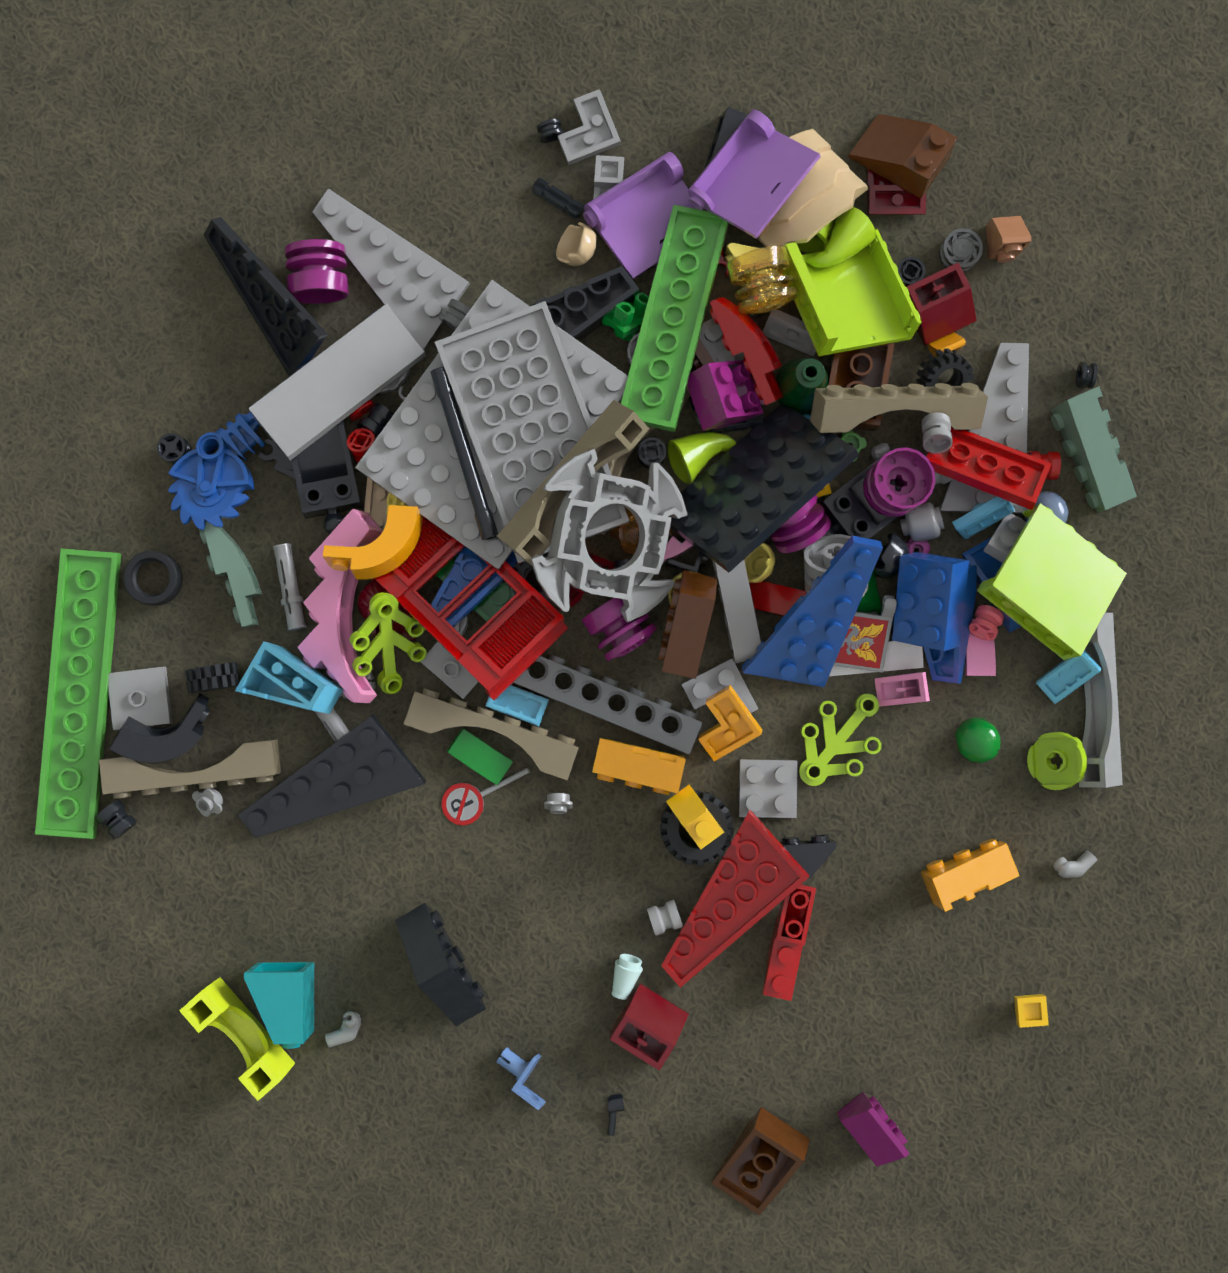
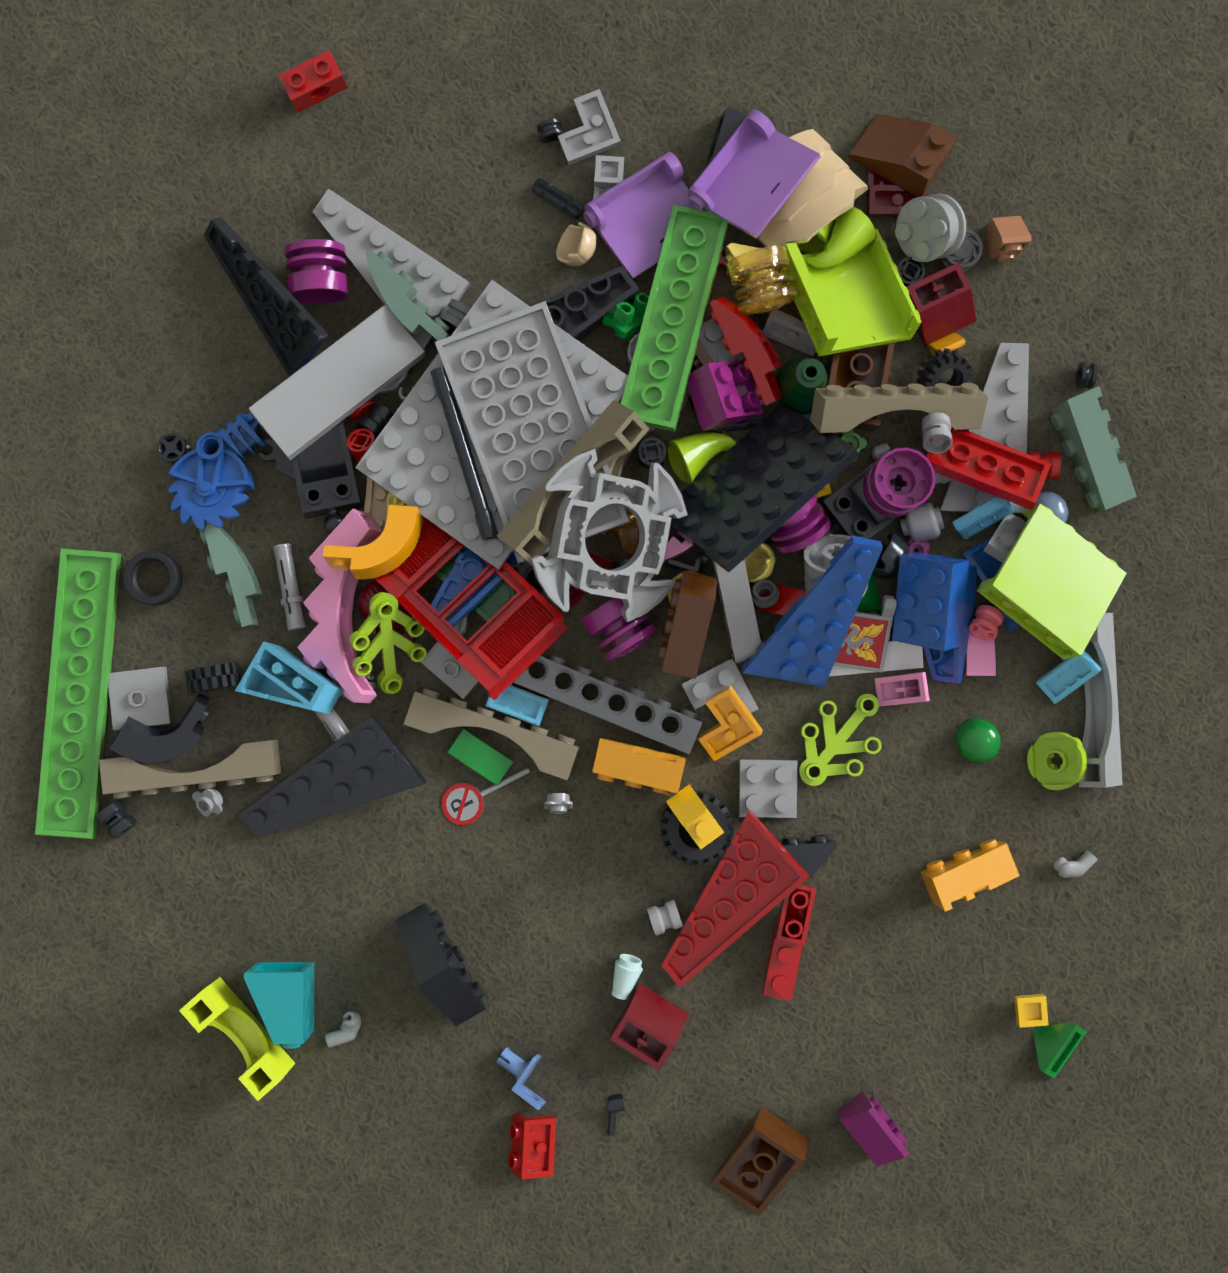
none -> red brick [278,50,348,113]
none -> sand green slope [366,249,450,341]
none -> red bracket [508,1113,556,1180]
none -> dark grey plate [751,580,779,608]
none -> light grey wheel [895,194,966,262]
none -> green slope [1034,1022,1087,1079]

